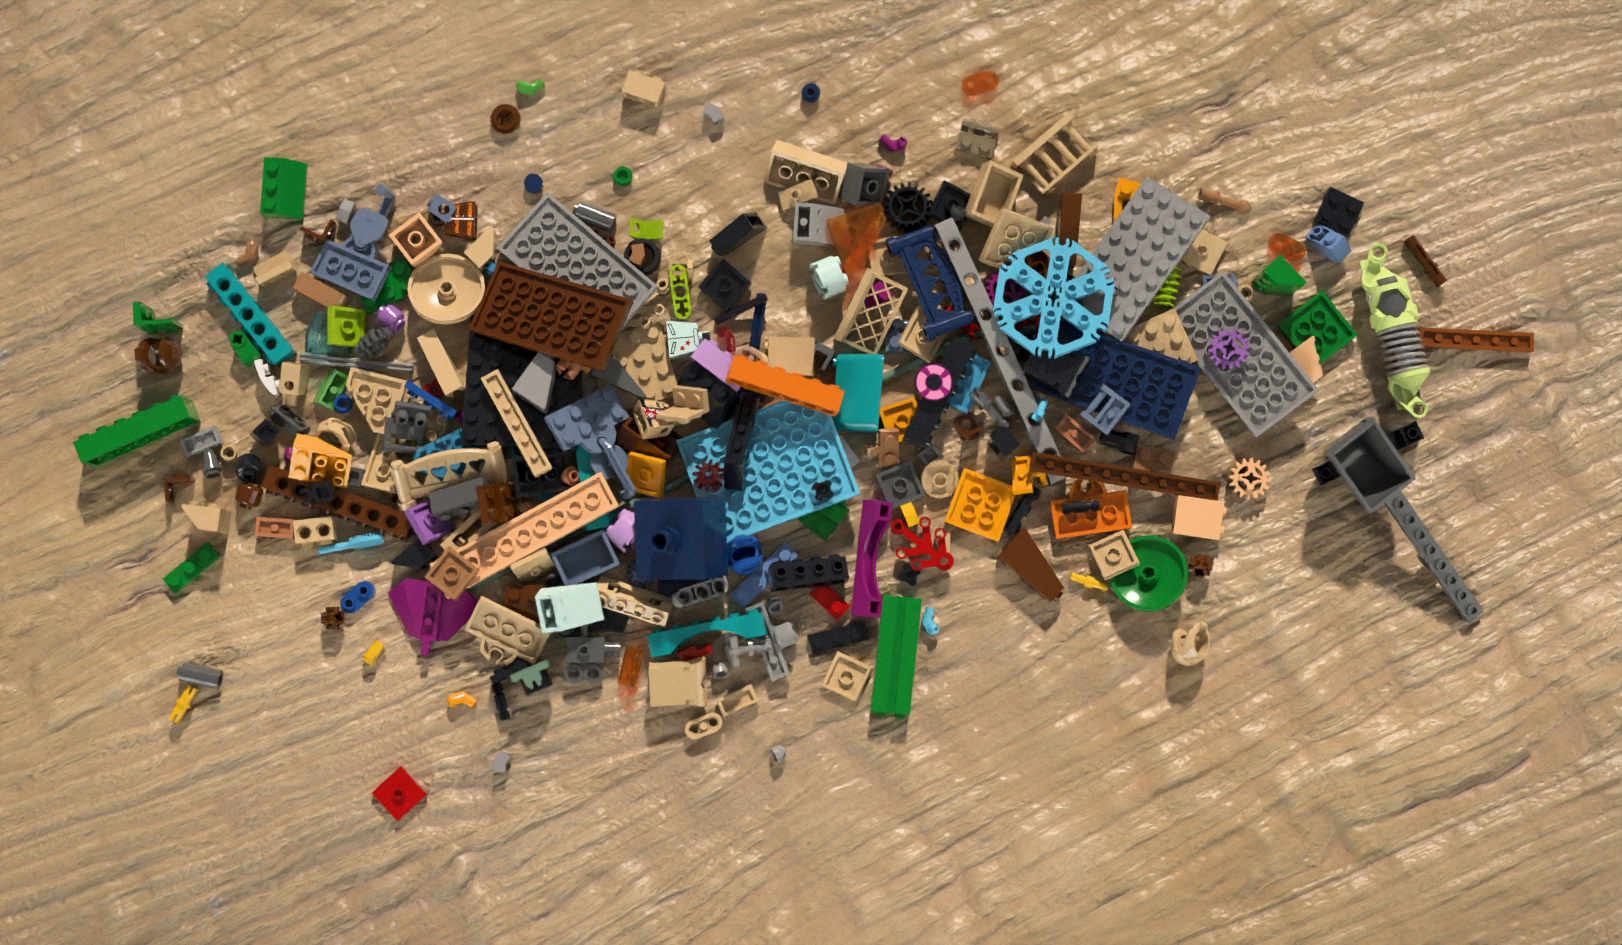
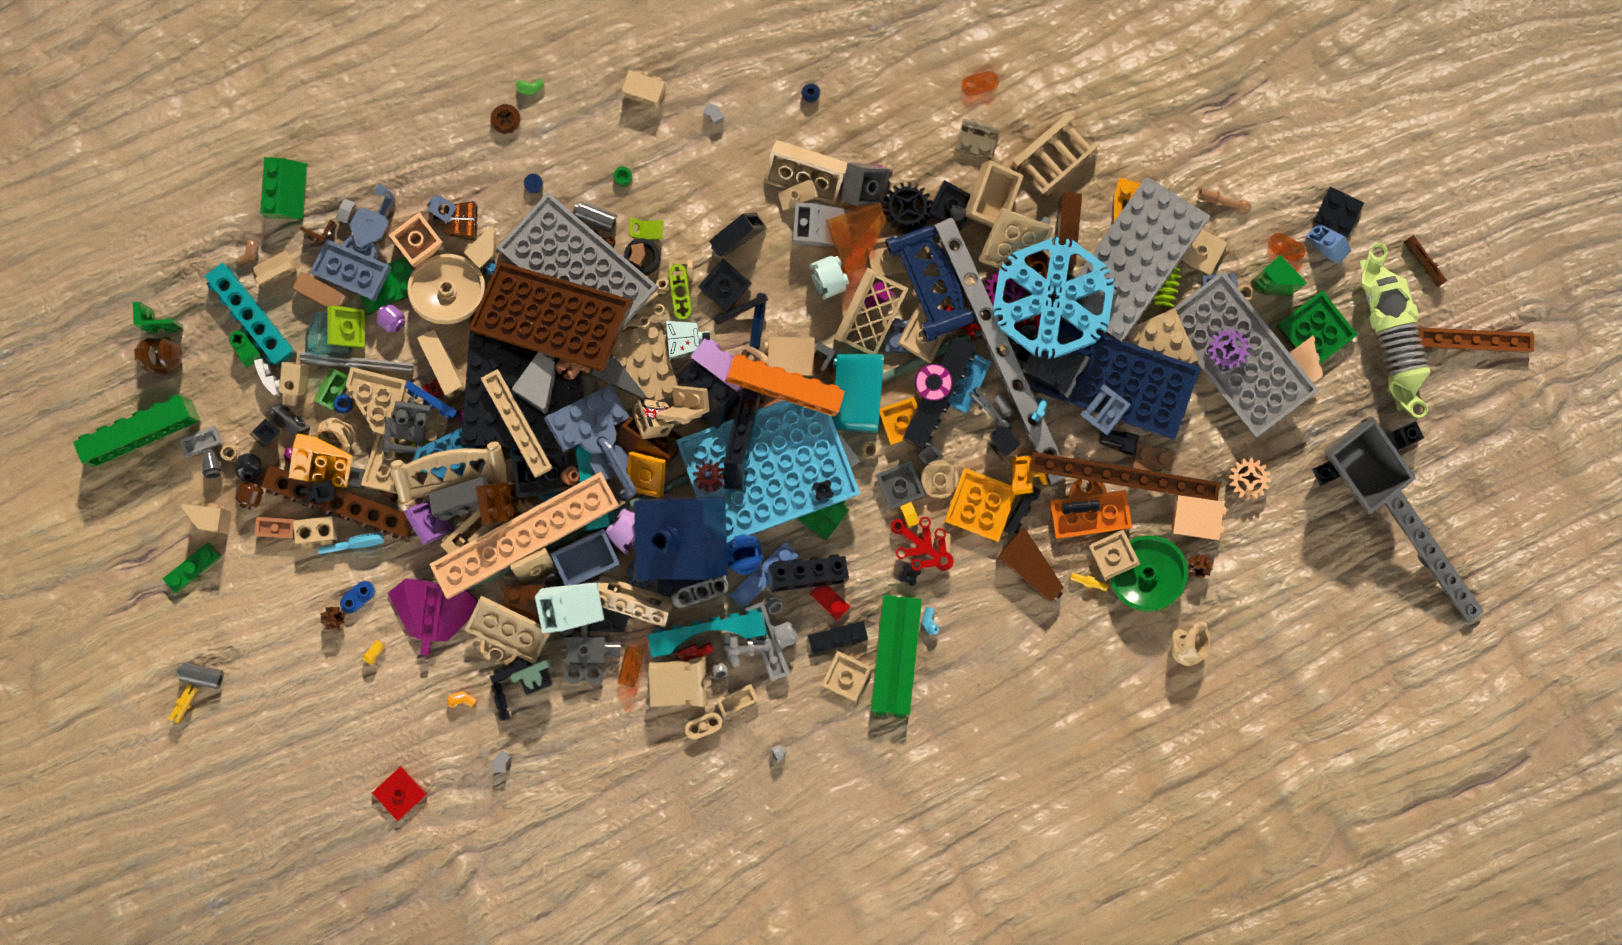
reddish brown bracket [164,474,195,503] -> none
dark grey gear [353,326,394,358] -> none
black slope [390,539,438,569] -> none
medium nougat plate [425,546,480,601] -> none
clear red arm [717,326,736,352] -> none
magenta arch [851,500,892,618] -> none
medium nougat plate [865,428,899,467] -> none
magenta arm [878,134,907,152] -> none
reddish brown bracket [953,412,982,441] -> none
nougat plate [1054,414,1095,454] -> none

